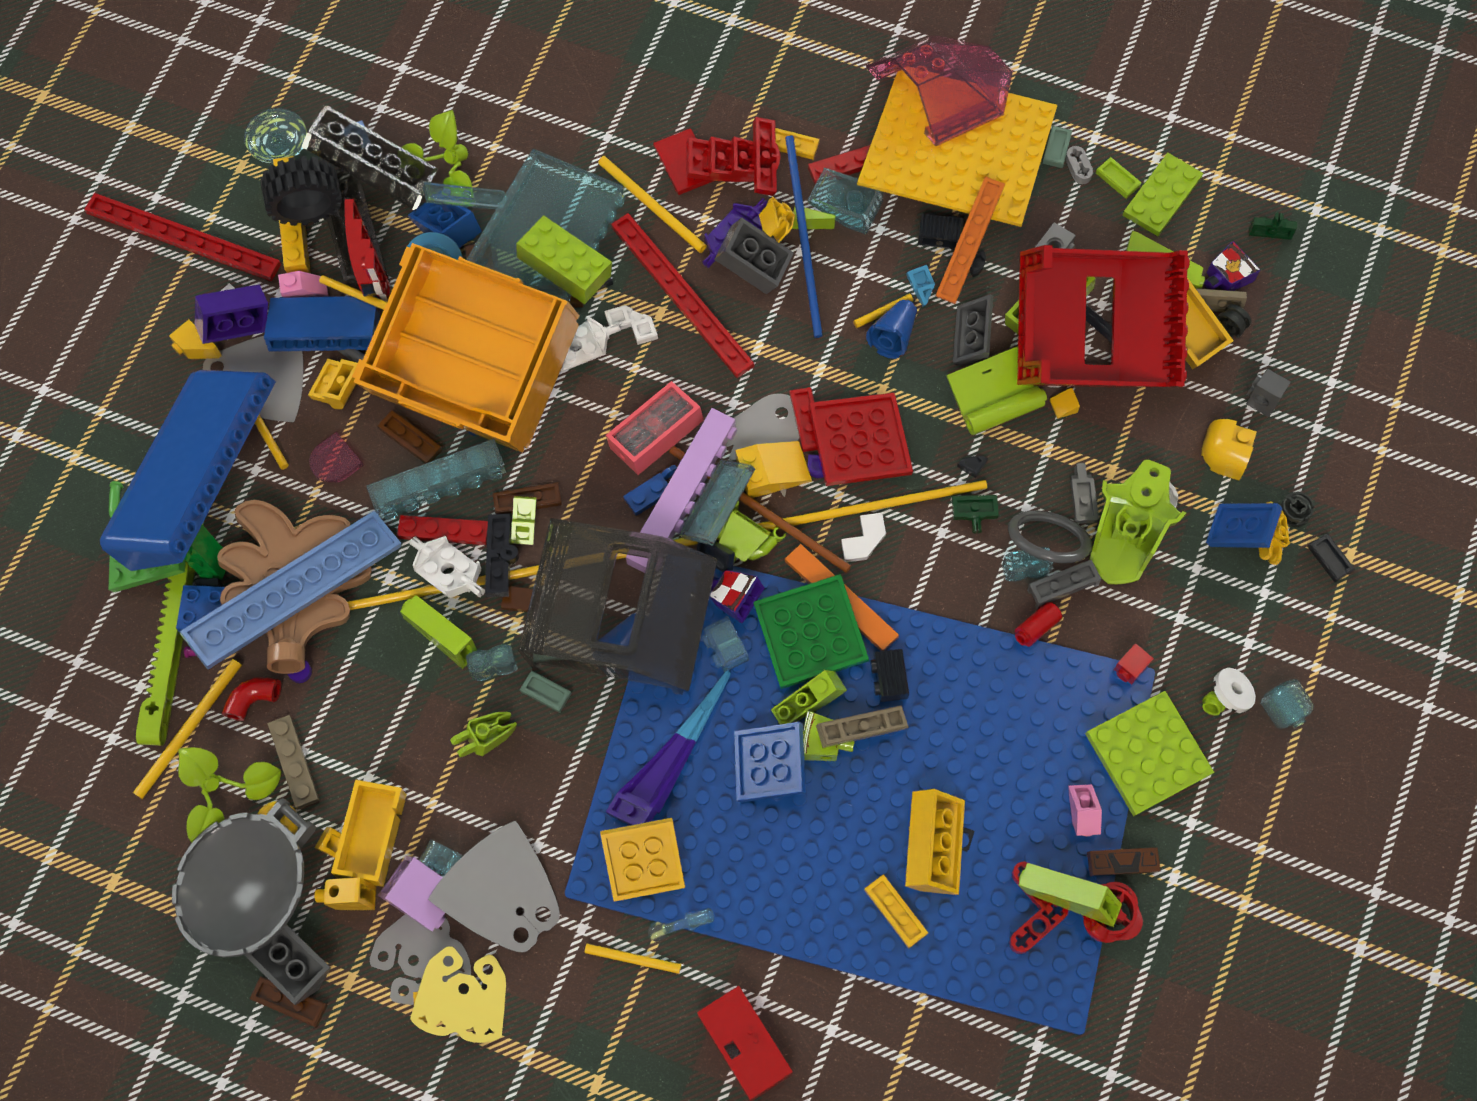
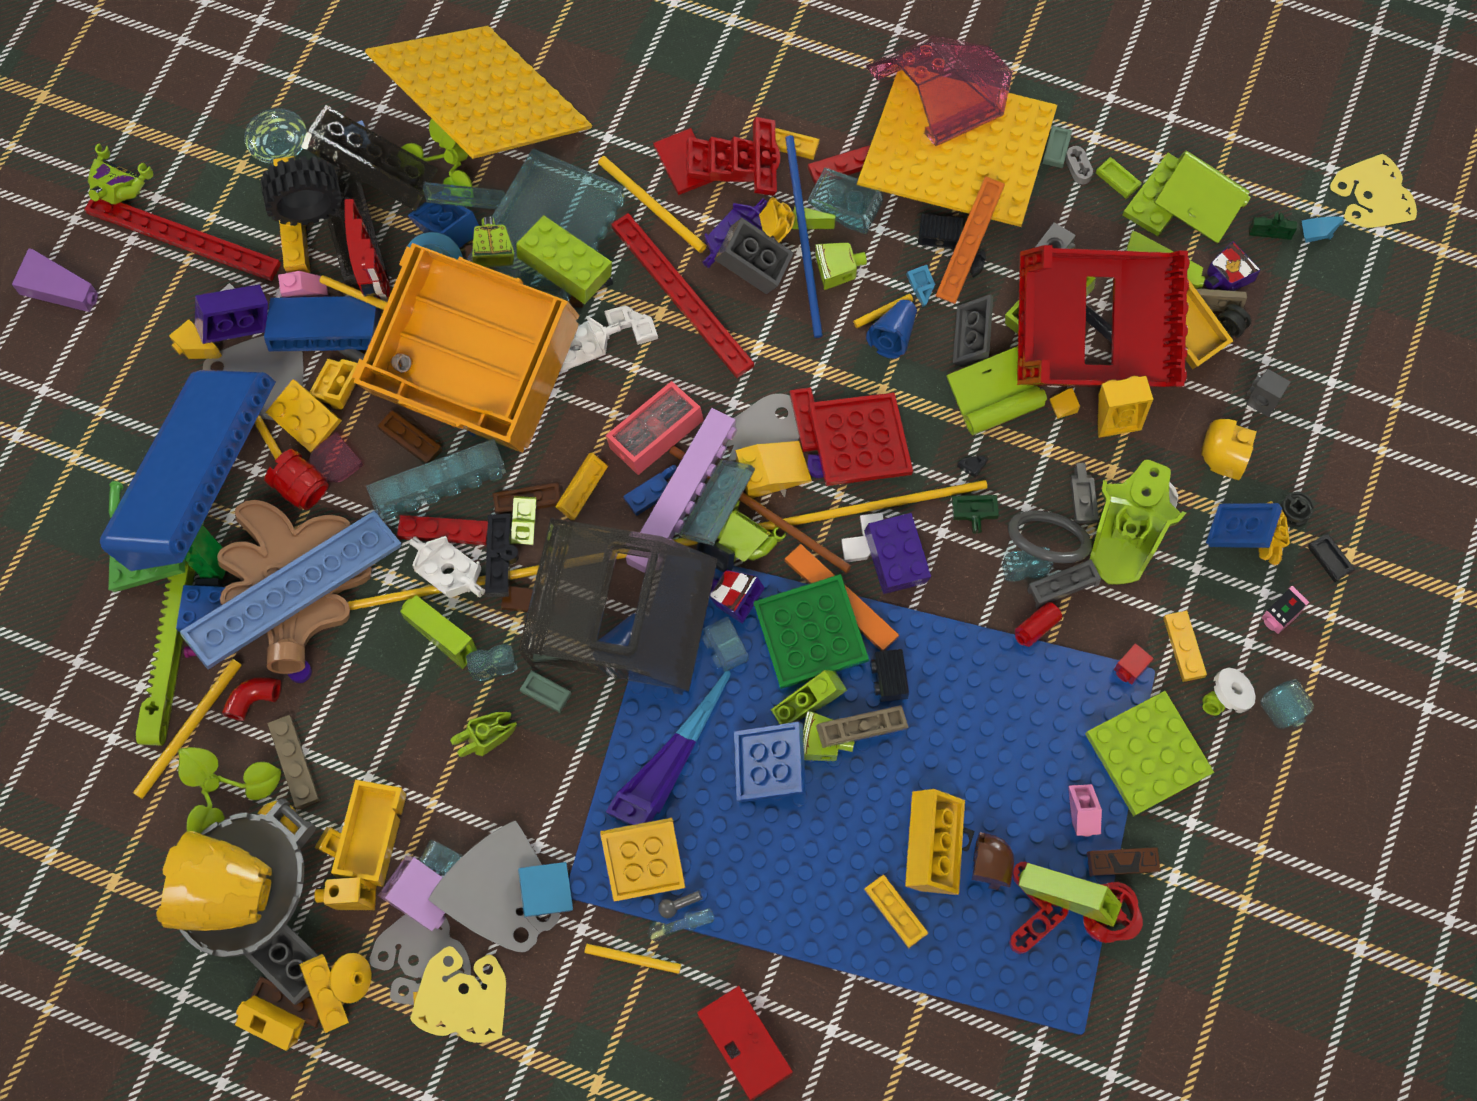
none -> medium lavender slope [12,249,98,312]
none -> lime torso [88,144,153,204]
none -> yellow piece [156,831,272,931]
none -> yellow brick [235,995,305,1051]
none -> red piece [264,449,329,510]
none -> yellow plate [265,379,342,454]
none -> yellow plate [299,954,349,1033]
none -> yellow dish [329,953,372,1003]
none -> yellow baseplate [365,26,592,159]
none -> light grey hinge [391,354,411,372]
none -> lime torso [472,217,514,267]
none -> dark azure tile [518,862,573,918]
none -> yellow plate [555,453,608,520]
none -> dark grey bar [658,890,703,918]
none -> lime torso [815,243,867,290]
none -> dark purple brick [864,513,931,594]
none -> reddish brown brick [972,832,1014,890]
none -> yellow slope [1098,376,1153,438]
none -> lime door [1154,150,1251,244]
none -> yellow plate [1163,611,1207,682]
none -> slope [1262,586,1309,634]
none -> dark azure slope [1302,217,1344,243]
none -> light yellow piece [1330,154,1417,228]

